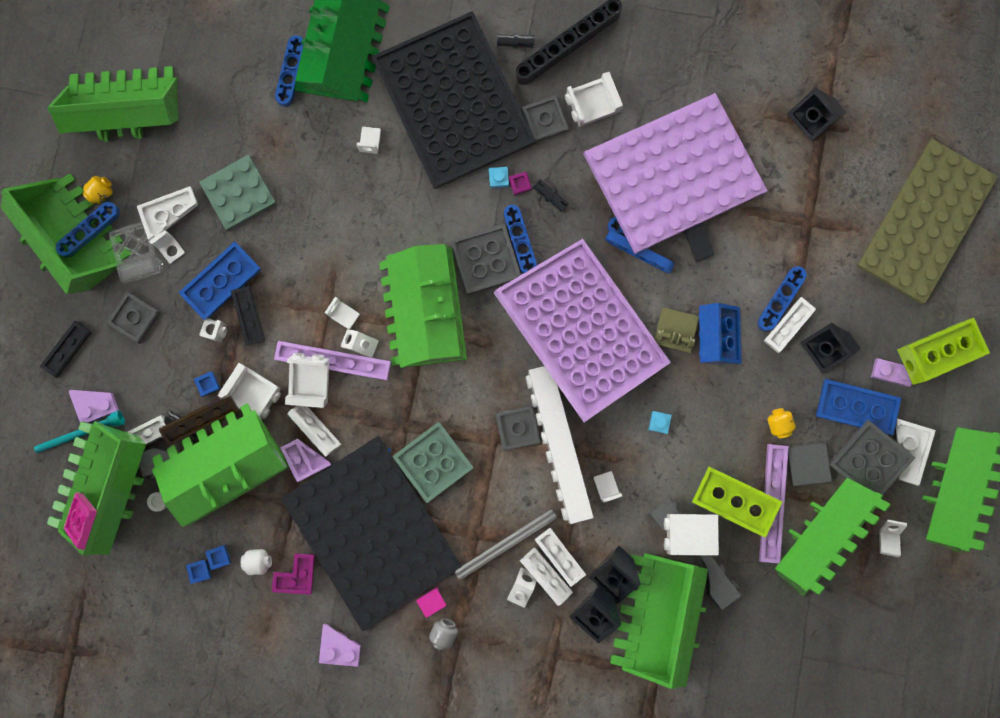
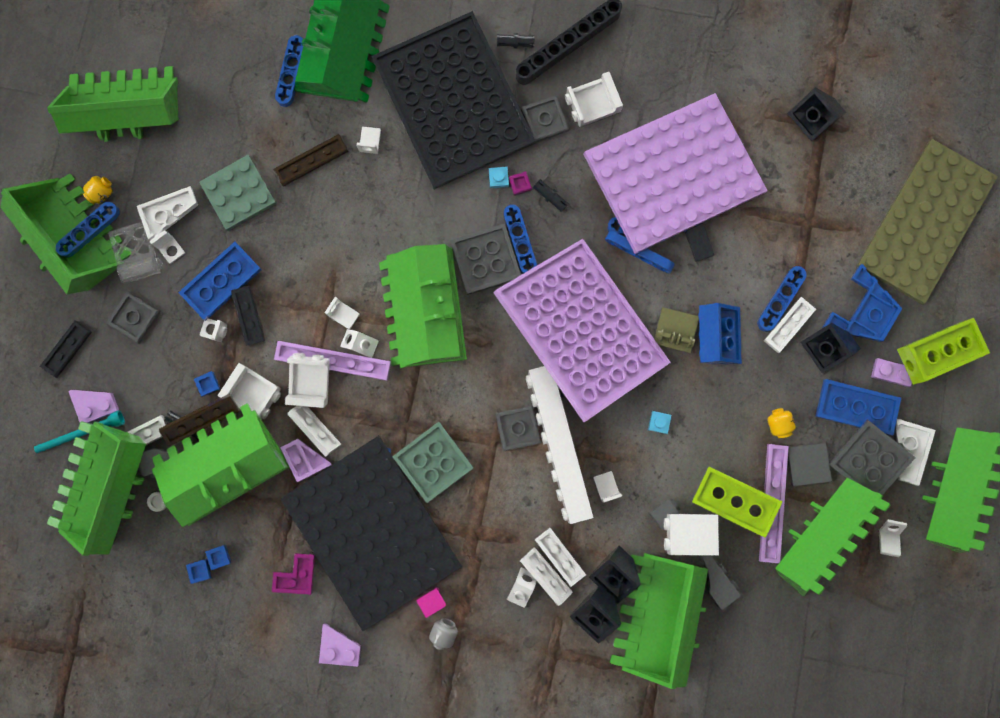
dark pink tile [63,492,97,550] -> none
white head [241,549,272,575] -> none
light grey axle [455,510,557,580] -> none
none -> dark brown tile [273,134,349,187]
none -> blue wing [822,264,902,342]

